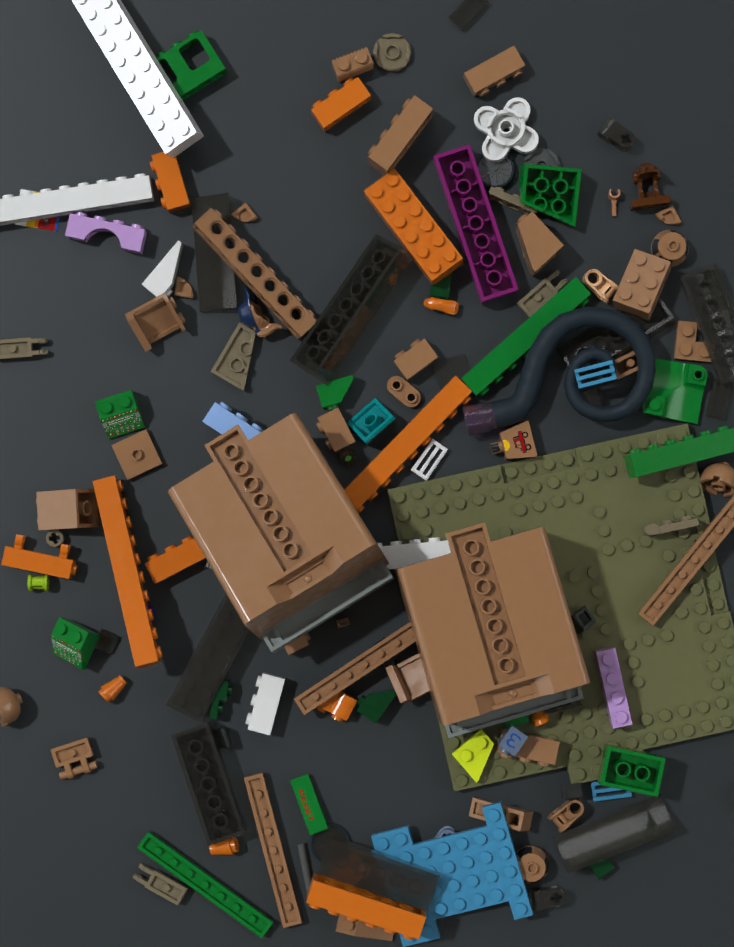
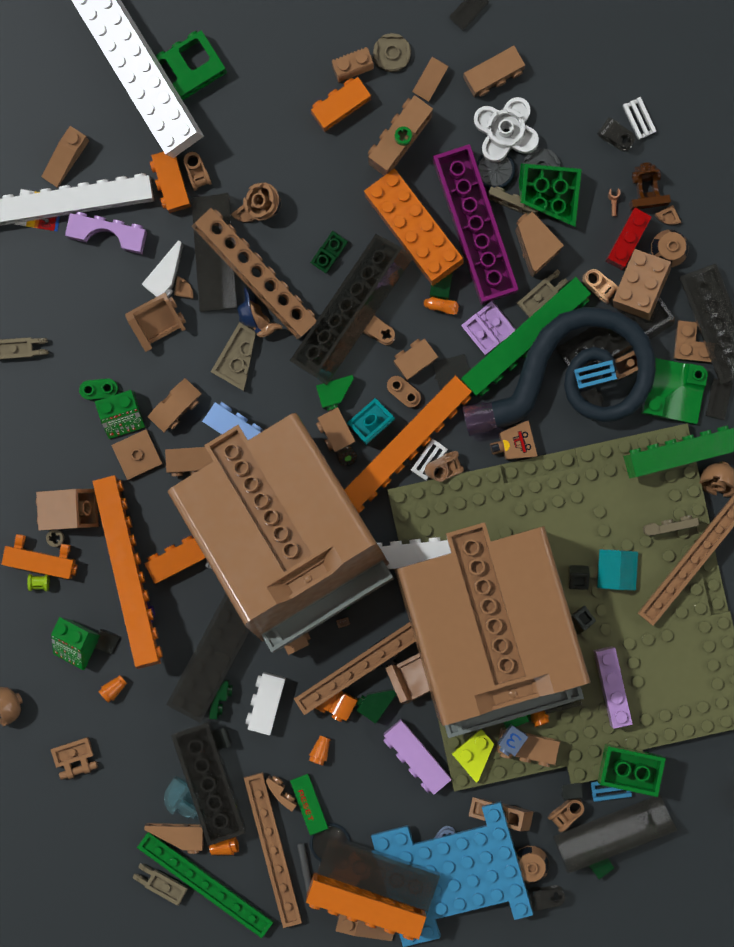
none -> medium nougat slope [41,126,89,188]
none -> green plate [79,379,118,400]
none -> medium nougat slope [144,823,204,854]
none -> medium nougat brick [148,378,201,433]
none -> clear light blue brick [164,776,199,819]
none -> medium nougat brick [165,447,214,477]
none -> medium nougat piece [184,152,212,191]
none -> medium nougat cone [243,183,281,221]
none -> medium nougat slope [266,776,297,812]
none -> orange cone [309,736,330,766]
none -> dark green slope [310,230,349,273]
none -> medium nougat piece [358,313,395,345]
none -> lavender brick [383,719,451,795]
none -> green bush [395,126,412,146]
none -> medium nougat slope [412,56,448,102]
none -> medium nougat piece [425,451,464,482]
none -> lavender slope [461,301,516,355]
none -> pearl dark grey slope [569,565,590,590]
none -> teal slope [597,549,638,590]
none -> red brick [605,208,652,270]
none -> white tile [622,97,656,140]

